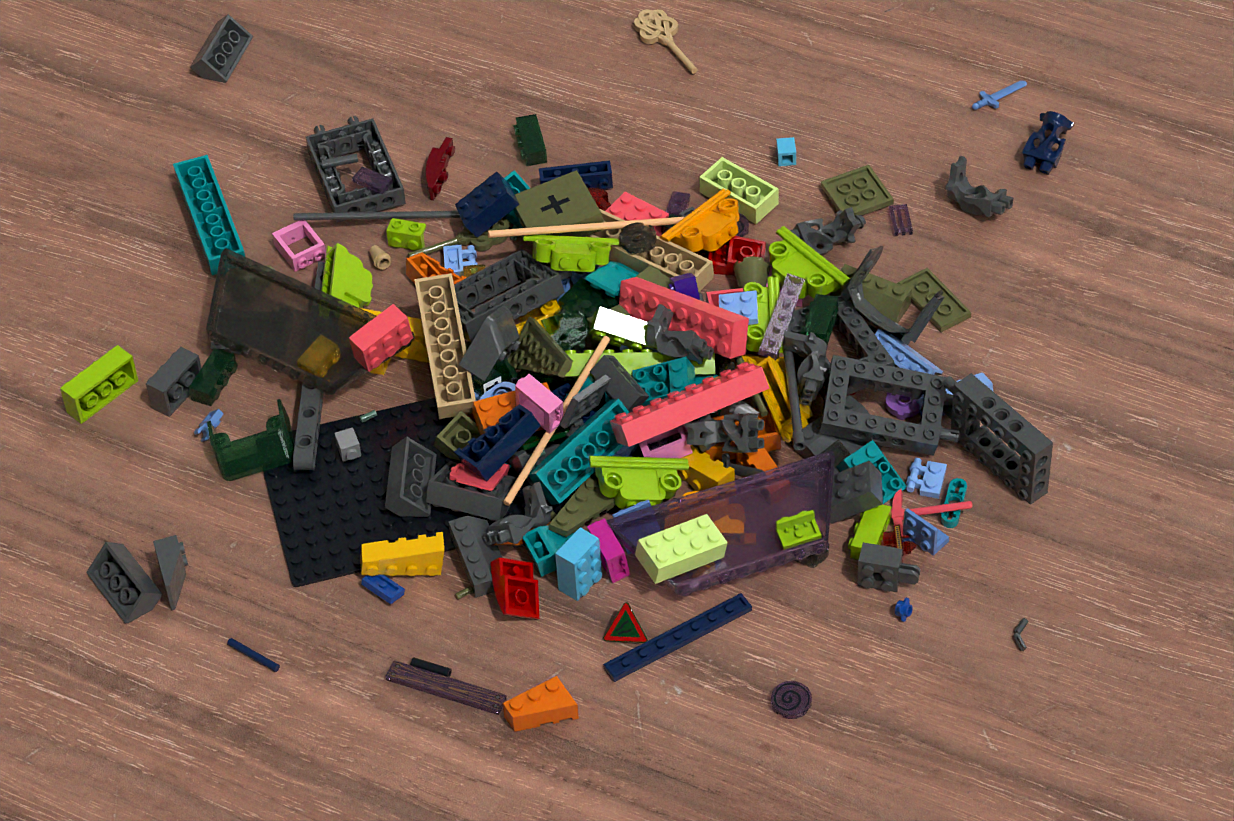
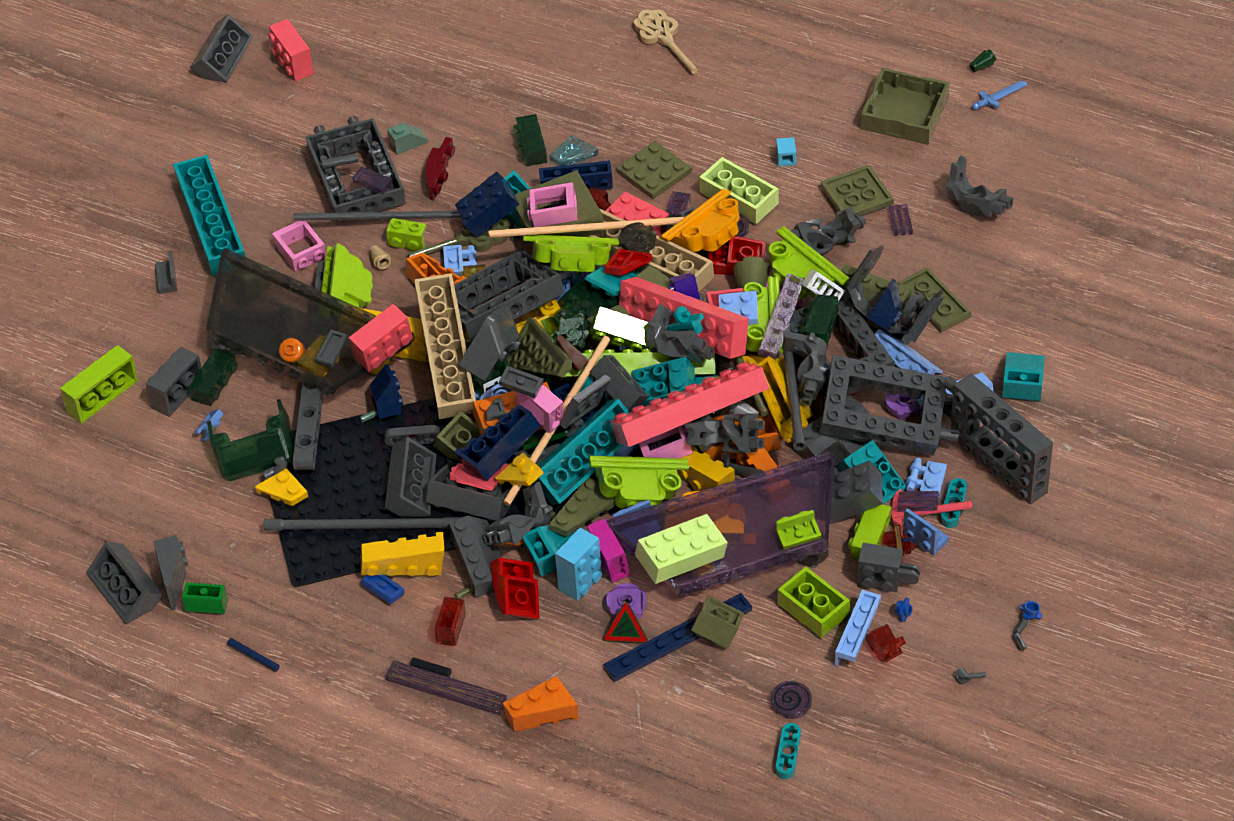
light grey brick [334,427,361,462] -> none
dark blue hips [1022,111,1074,175] -> none
none -> dark grey panel [156,251,177,294]
none -> green brick [182,582,228,614]
none -> yellow wing [255,468,308,506]
none -> dark grey arm [262,456,287,480]
none -> dark grey piece [264,517,461,531]
none -> coral brick [268,19,314,81]
none -> orange head [279,338,306,364]
none -> dark grey tile [314,329,349,368]
none -> dark blue slope [370,364,403,419]
none -> dark grey beam [385,425,440,447]
none -> sand green slope [387,123,428,155]
none -> clear red brick [434,597,466,646]
none -> dark grey tile [486,398,506,421]
none -> yellow wing [495,453,544,486]
none -> dark grey plate [499,366,543,398]
none -> bright pink window [527,182,578,227]
none -> clear light blue wing [550,135,599,166]
none -> reddish brown slope [556,335,589,373]
none -> red wing [604,249,652,276]
none -> medium lavender plate [606,583,647,619]
none -> olive plate [616,141,692,199]
none -> teal hips [667,306,704,335]
none -> olive slope [691,595,744,649]
none -> teal beam [776,723,801,779]
none -> lime brick [778,567,850,638]
none -> white slope [802,269,845,306]
none -> light blue panel [835,590,881,666]
none -> olive tile [861,68,950,145]
none -> clear red brick [865,624,906,662]
none -> dark blue slope [868,278,902,330]
none -> clear purple tile [897,491,939,512]
none -> dark grey plate [901,291,928,328]
none -> dark grey hand [955,668,986,684]
none -> dark green cone [969,49,996,72]
none -> teal slope [1002,352,1045,401]
none -> blue plate [1020,601,1042,620]

